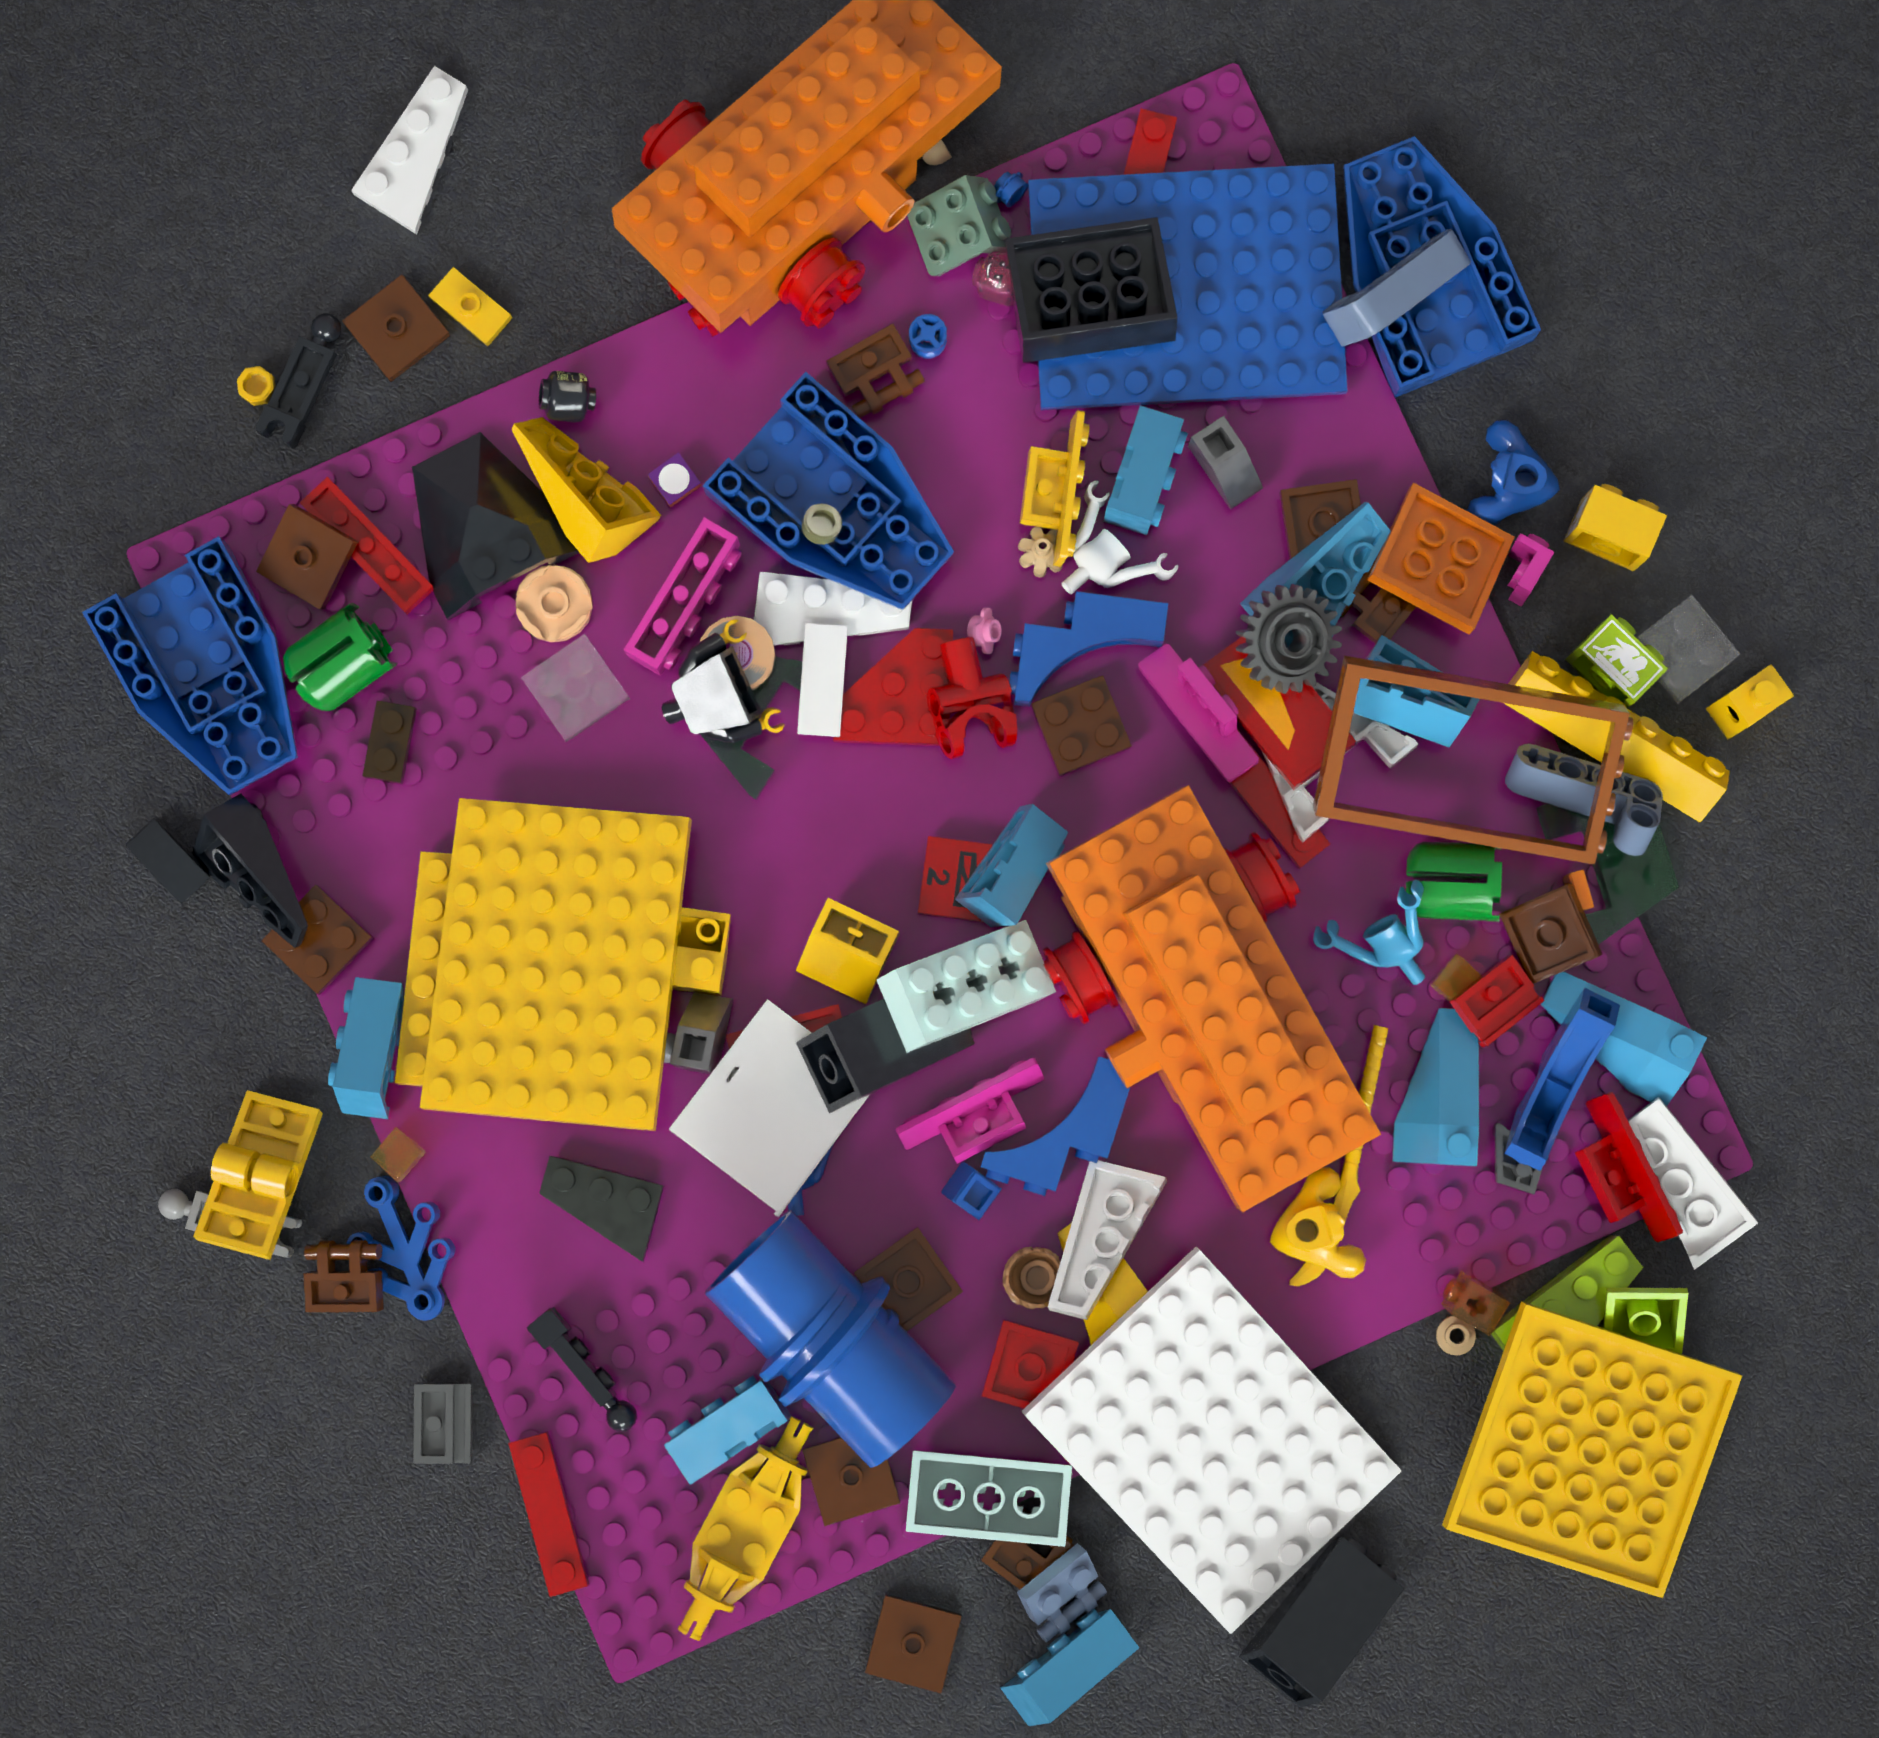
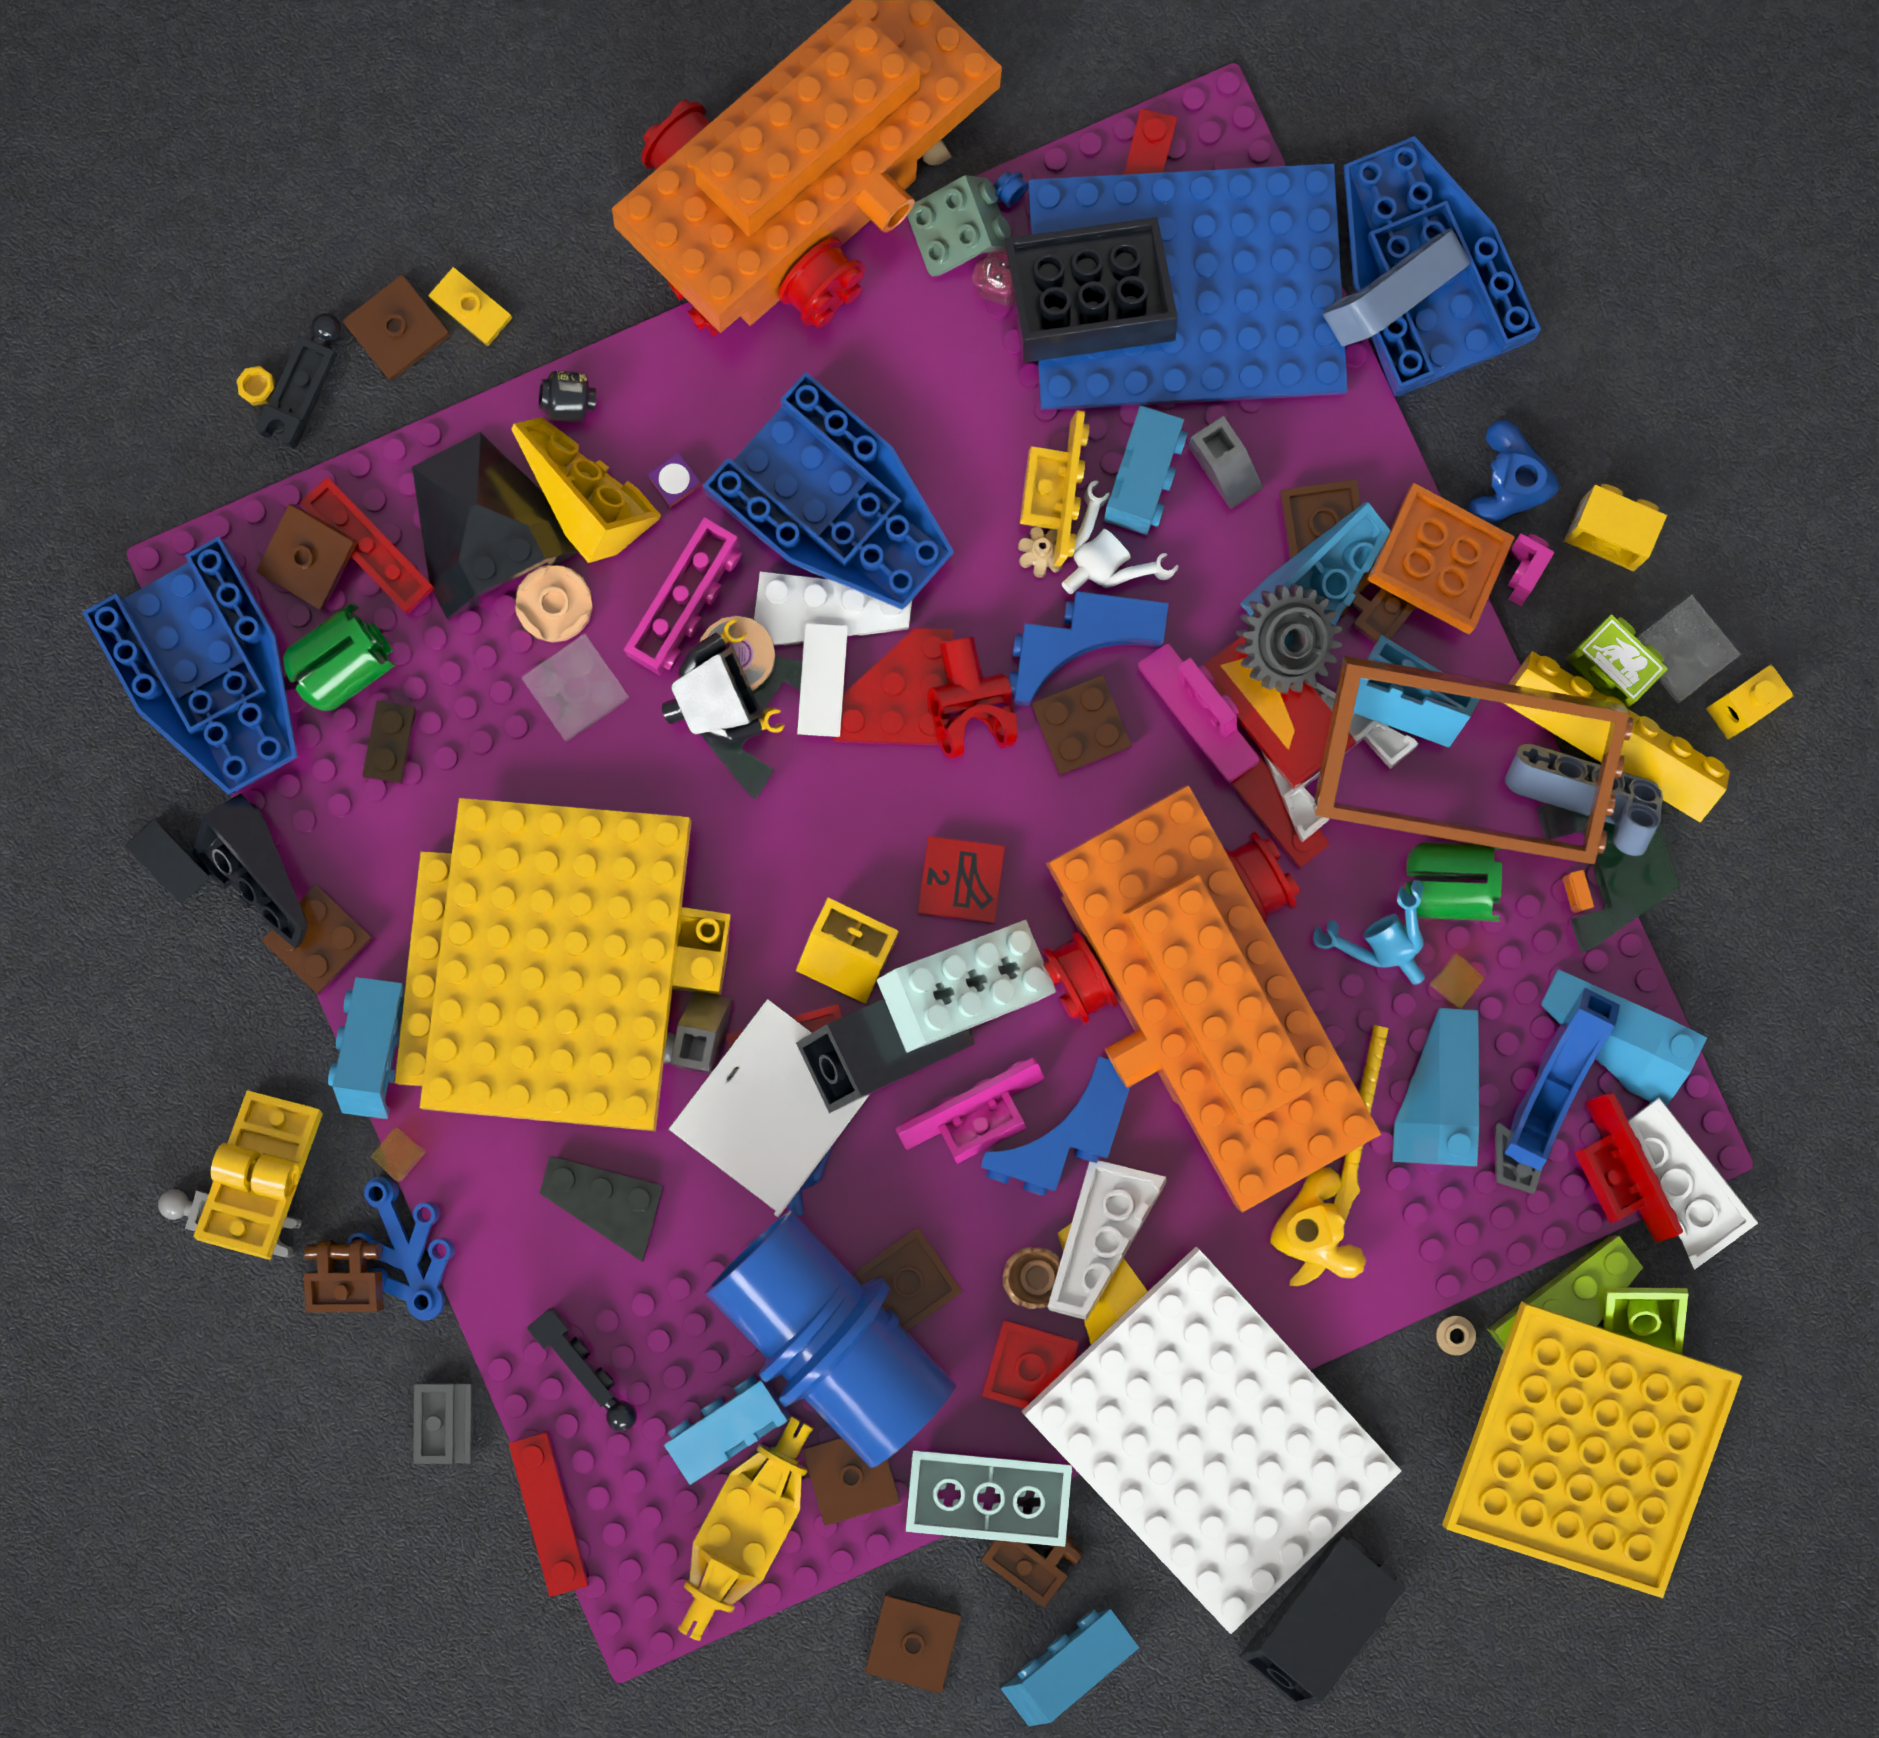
white wing [351,66,468,234] -> none
tile [801,503,842,545] -> none
reddish brown plate [826,324,925,418] -> none
blue wheel [909,314,947,359] -> none
blue slope [941,1162,1002,1220] -> none
dark azure wedge [955,804,1068,927] -> none
bright pink plate [967,608,1001,654] -> none
sand blue plate [1017,1543,1107,1642] -> none
clear orange brick [1441,1271,1510,1336] -> none
red plate [1449,955,1545,1047] -> none
reddish brown plate [1499,883,1603,984] -> none

